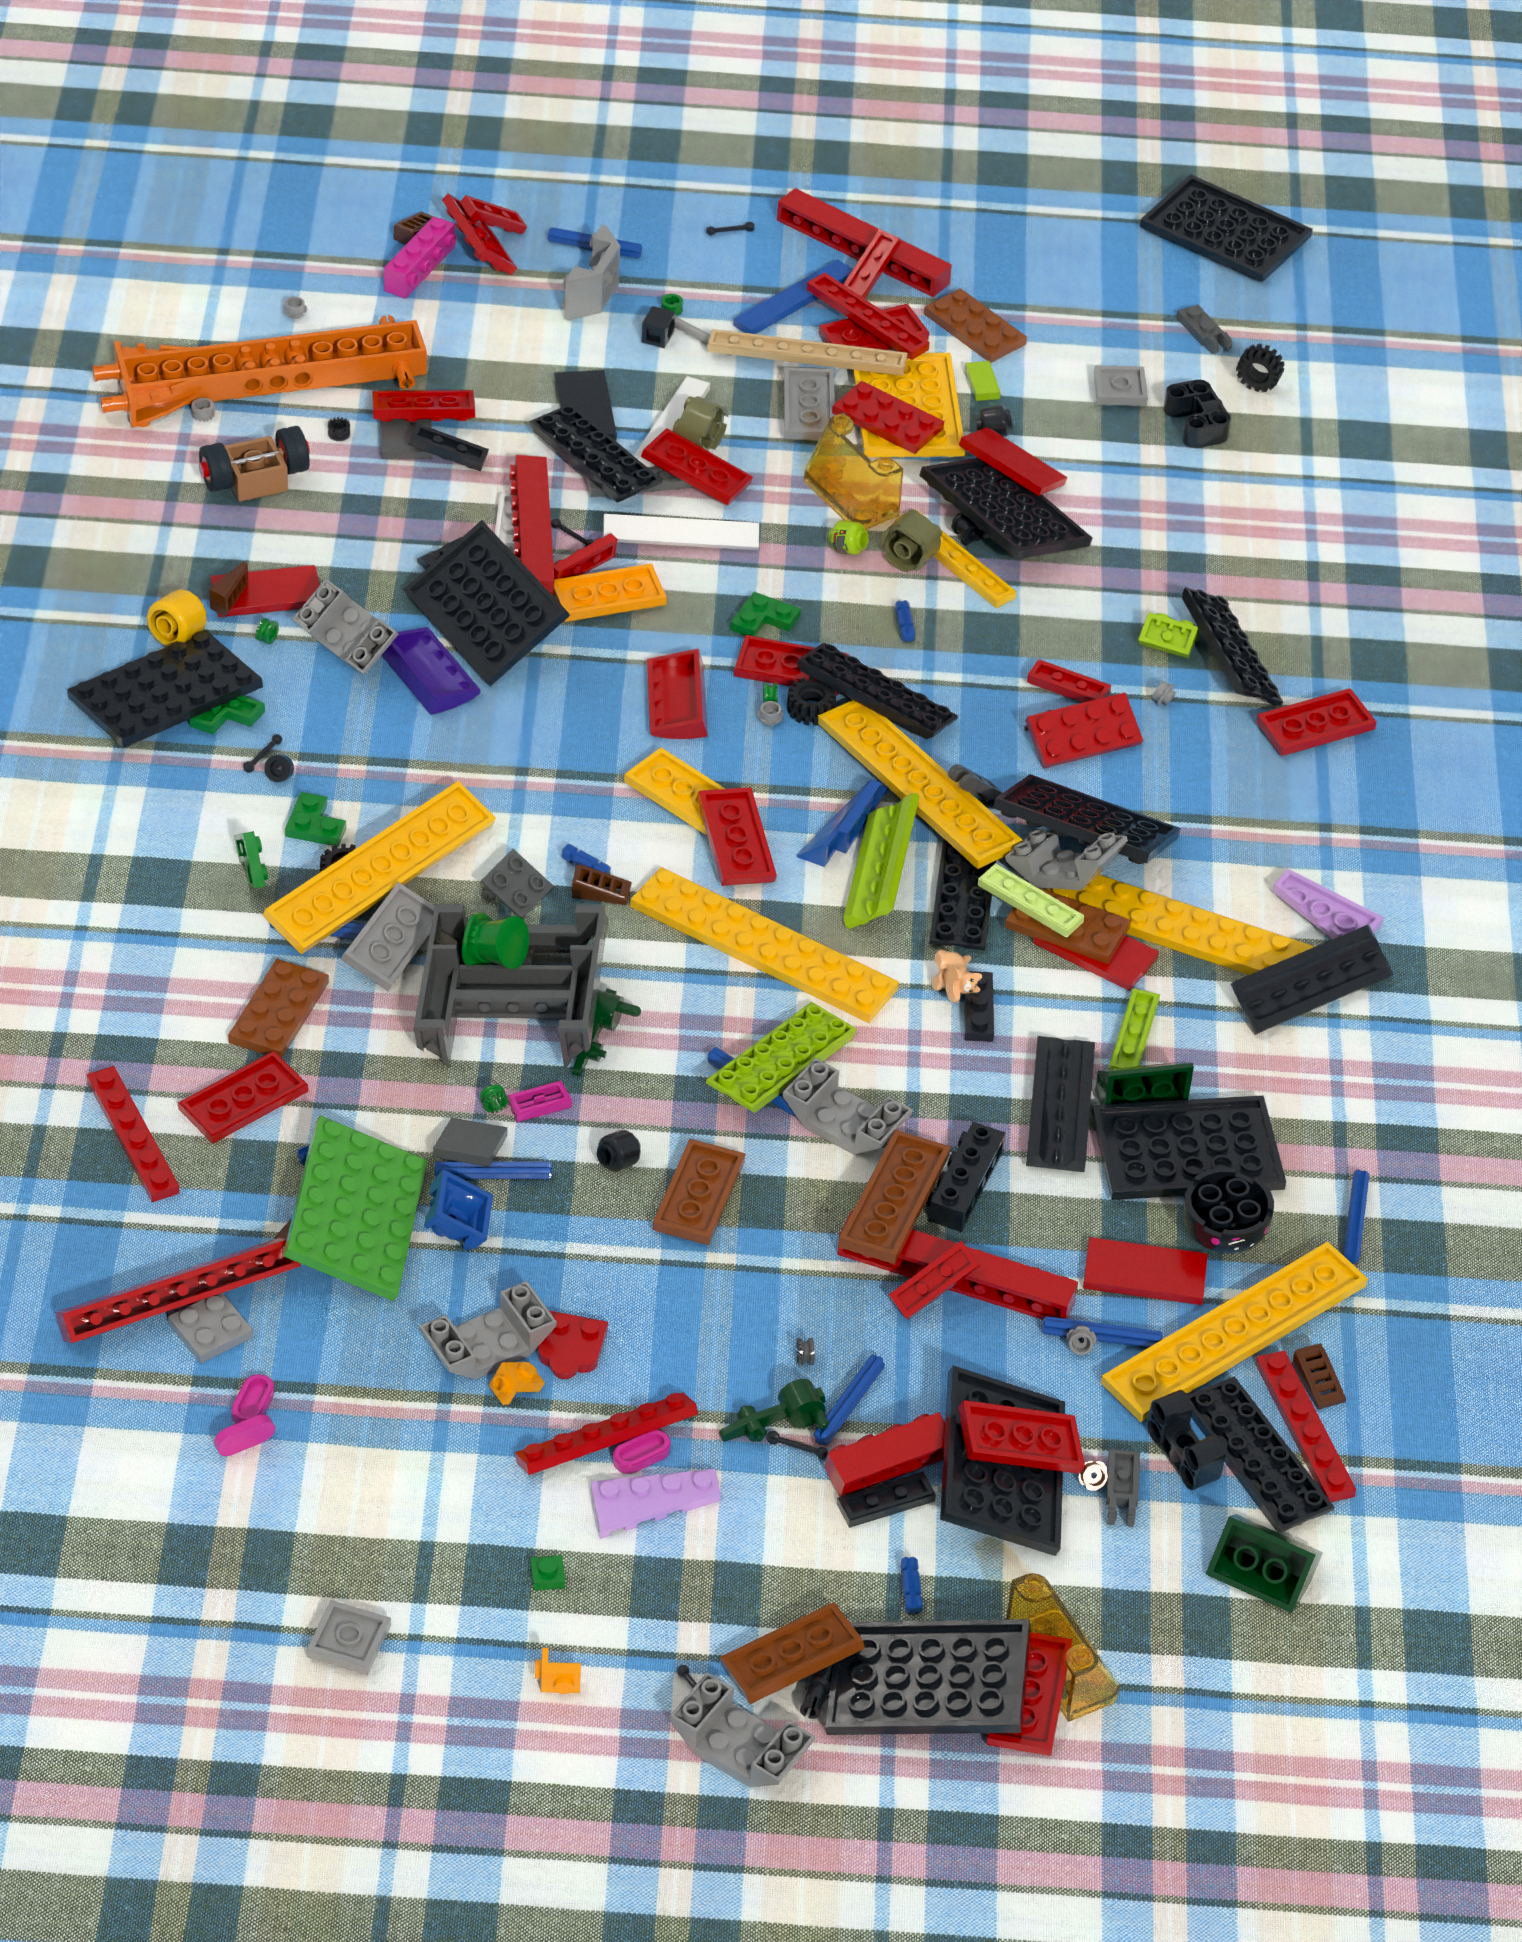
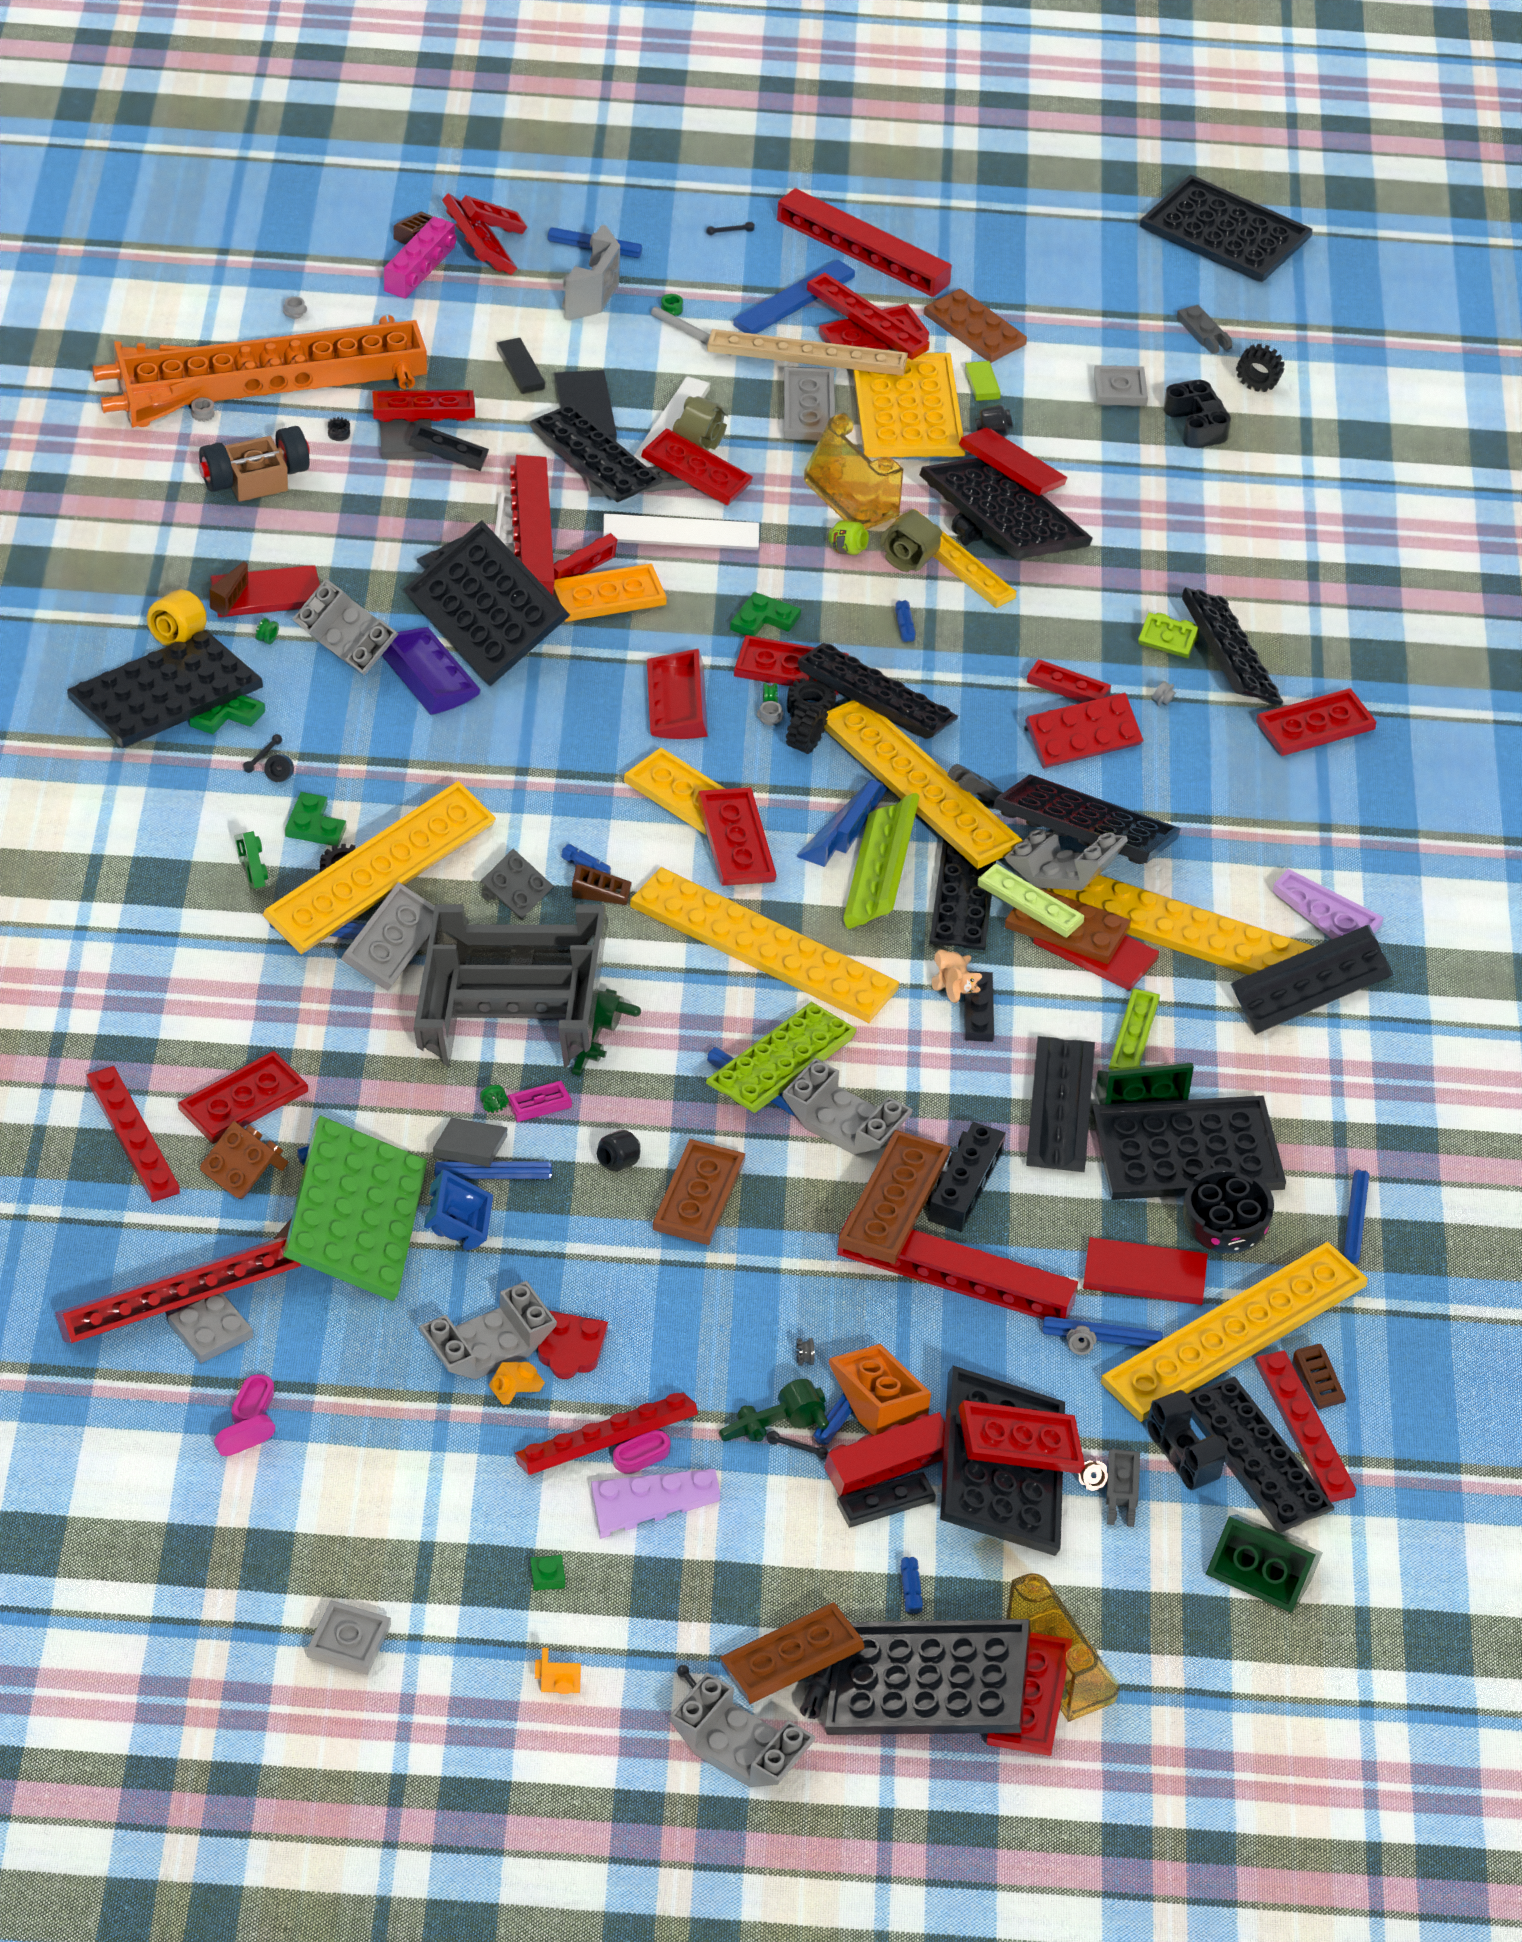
dark orange plate [228,959,329,1058] -> none
green hat [462,912,529,969] -> none
black hinge [551,518,594,547] -> none
black brick [641,306,675,349] -> none
red plate [832,381,944,454] -> none
plate [843,229,902,299] -> none
red plate [889,1240,980,1320] -> none
none -> dark orange bracket [200,1121,289,1199]
none -> black tile [497,338,545,394]
none -> black tyre [786,701,828,754]
none -> orange slope [829,1344,931,1436]

